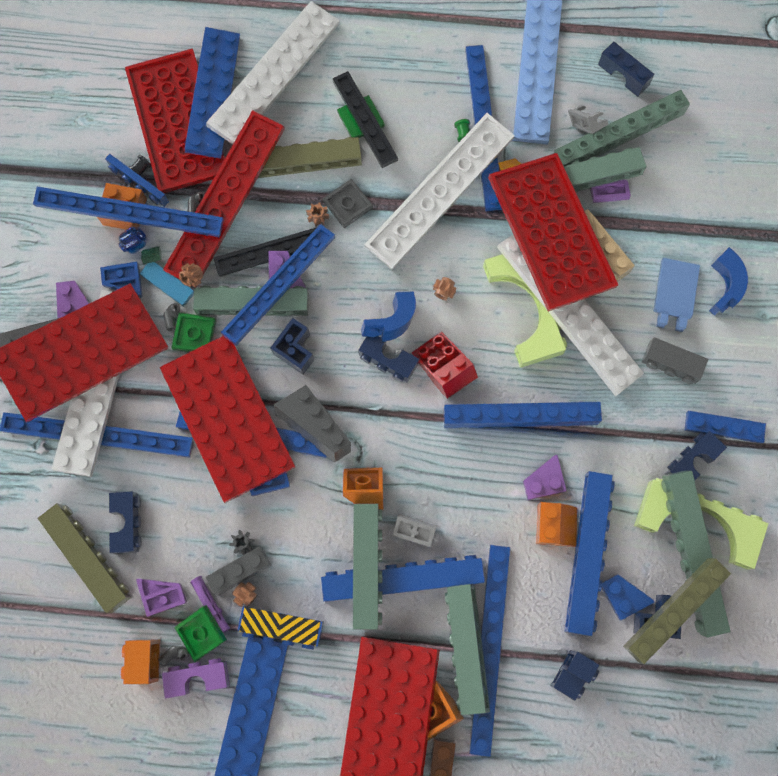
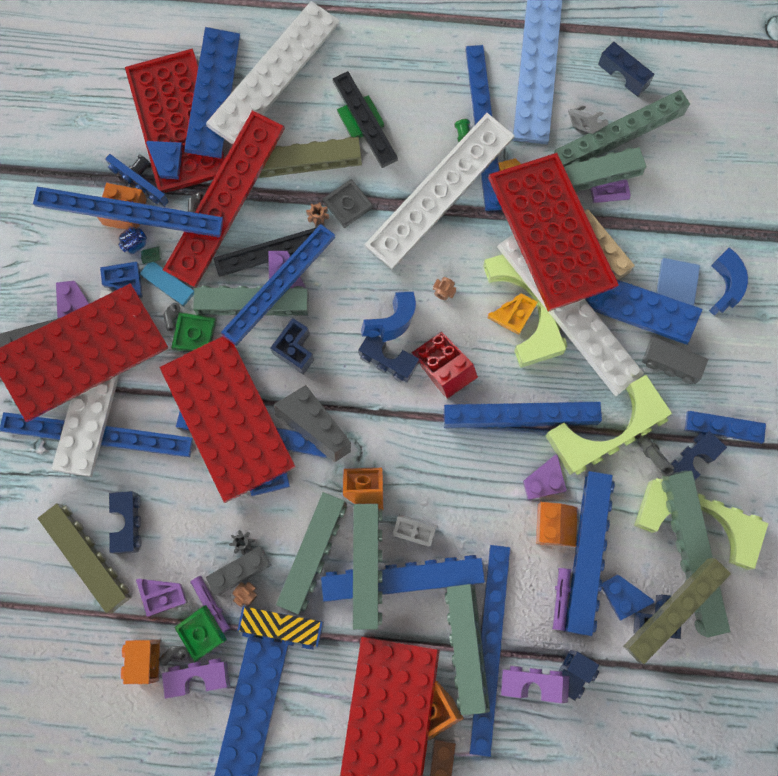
nougat gear [179,263,203,287] -> none
none -> blue wing [146,141,183,179]
none -> sand green brick [276,492,347,615]
none -> light orange wing [487,293,538,335]
none -> medium lavender arch [501,666,569,703]
none -> yellowish green arch [545,375,672,475]
none -> medium lavender pin [552,568,571,631]
none -> blue plate [585,279,703,345]
none -> dark grey pin [638,435,674,476]

